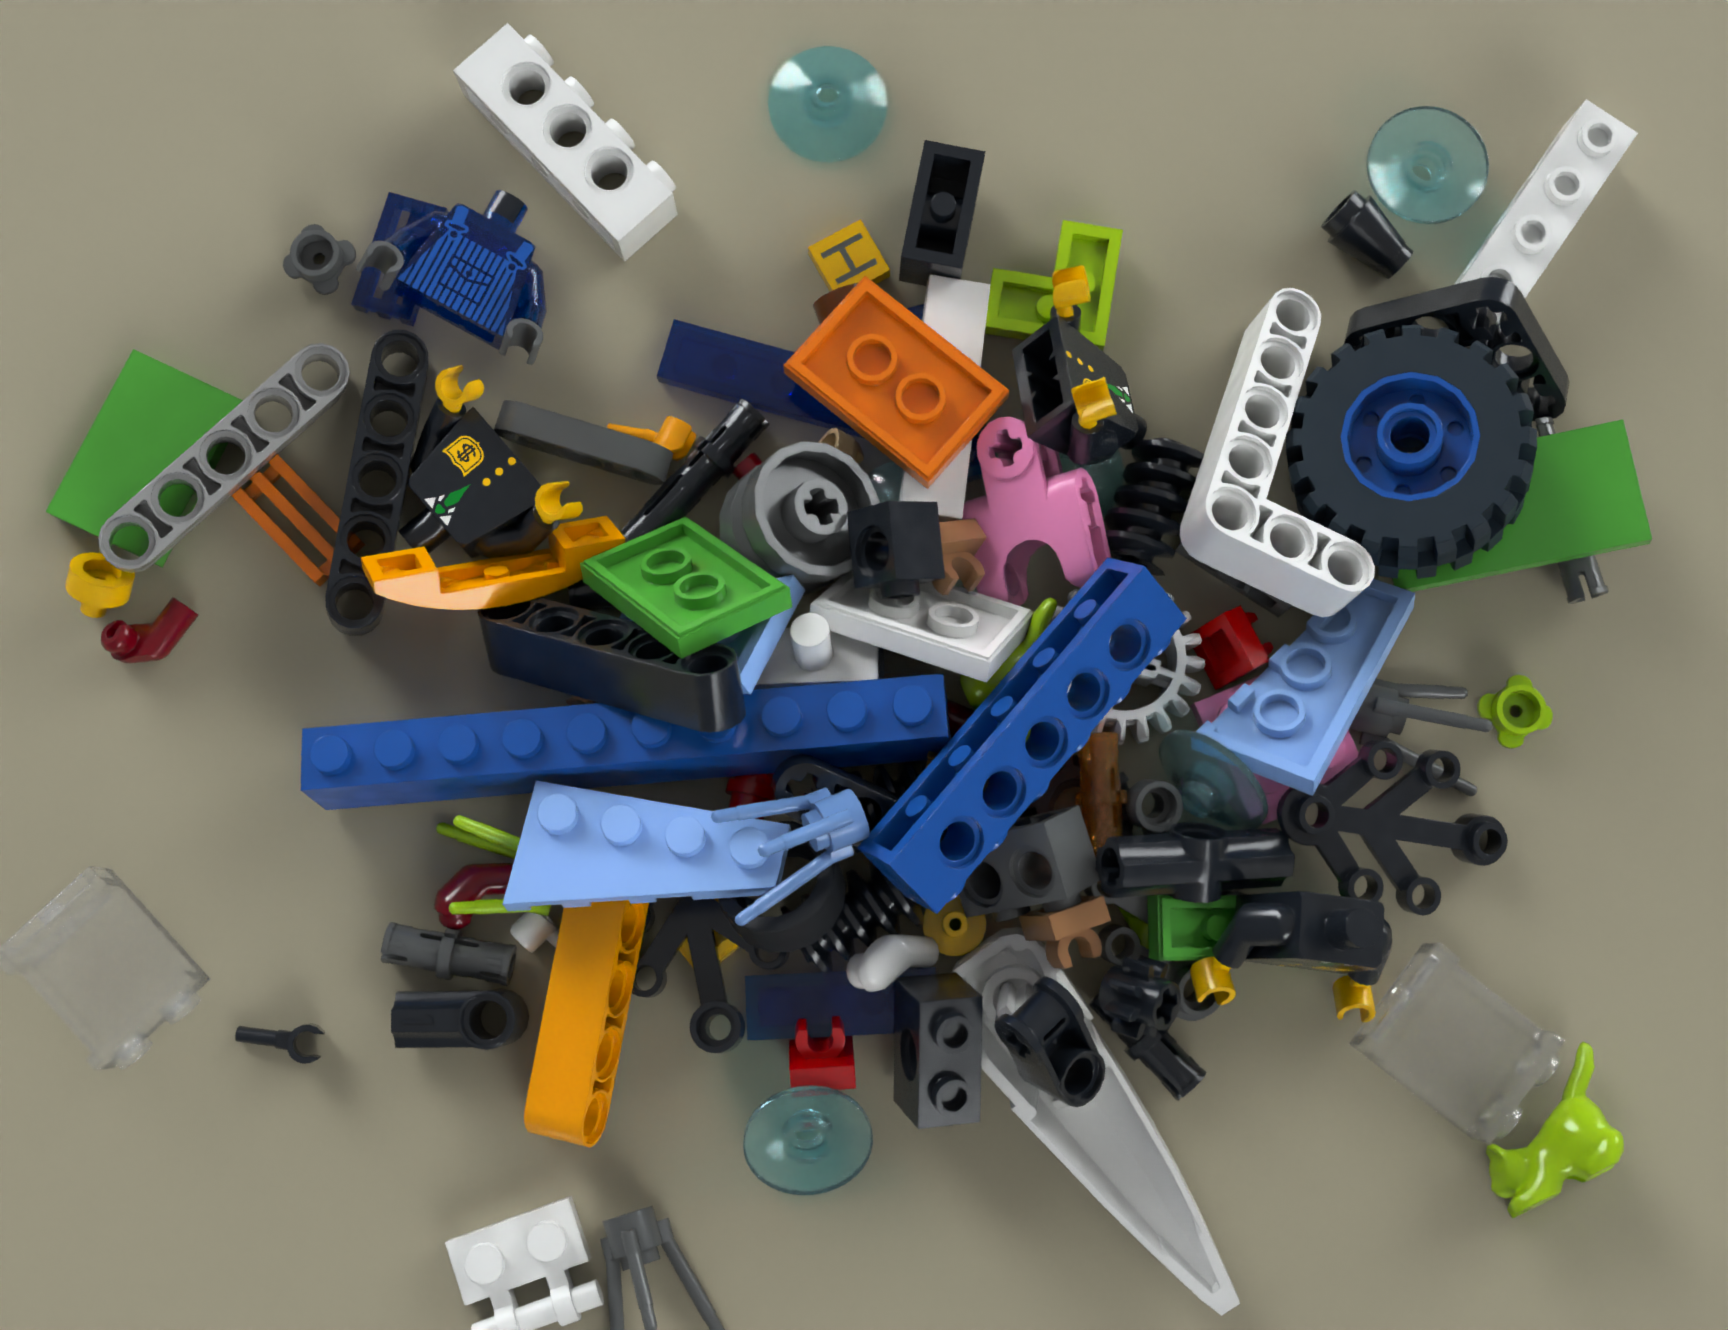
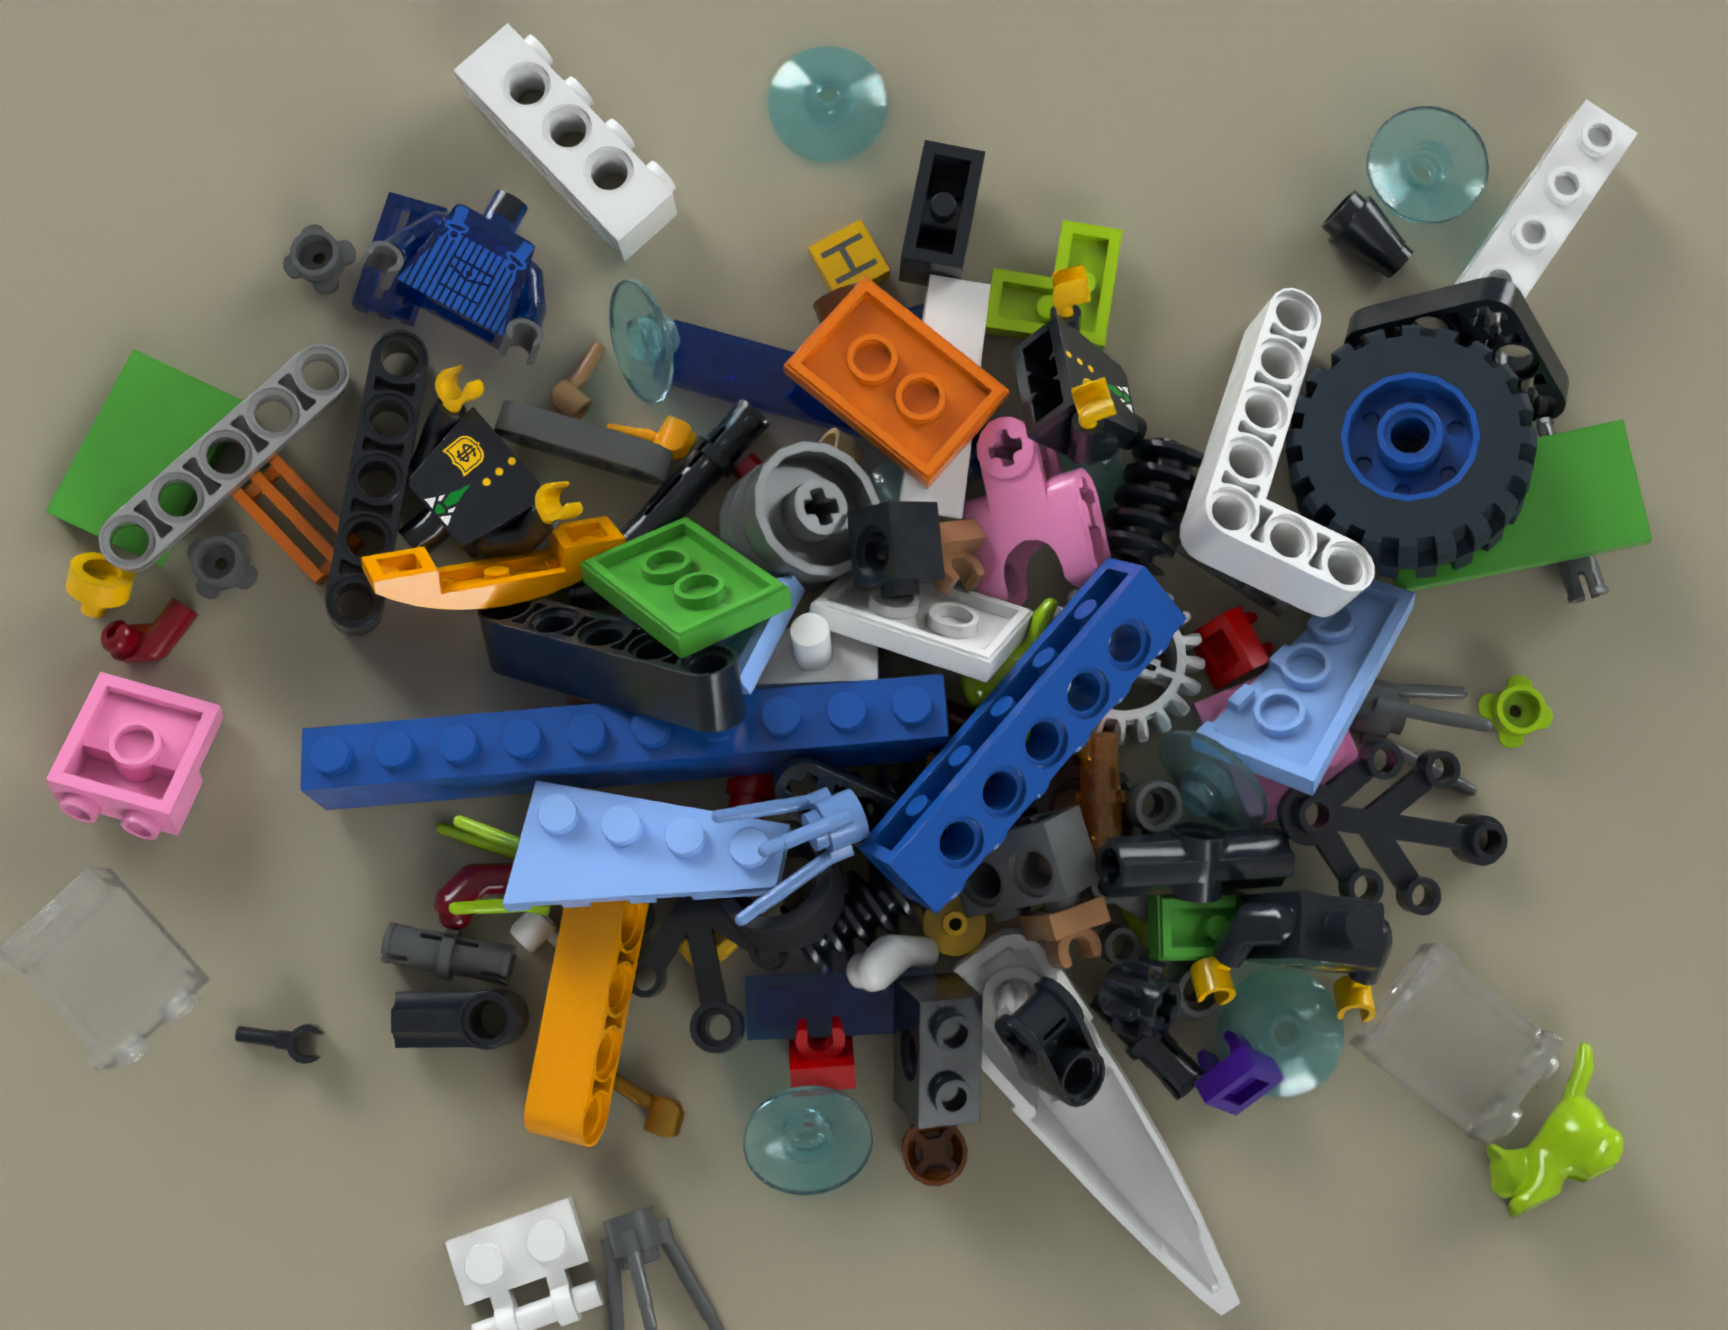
none -> bright pink plate [46,672,224,840]
none -> dark grey plate [187,530,258,599]
none -> medium nougat hand [551,341,606,420]
none -> clear light blue dish [609,279,679,403]
none -> pearl gold hand [613,1073,685,1138]
none -> reddish brown wheel [901,1123,968,1186]
none -> dark purple tile [1193,1030,1285,1116]
none -> clear light blue dish [1216,969,1344,1097]

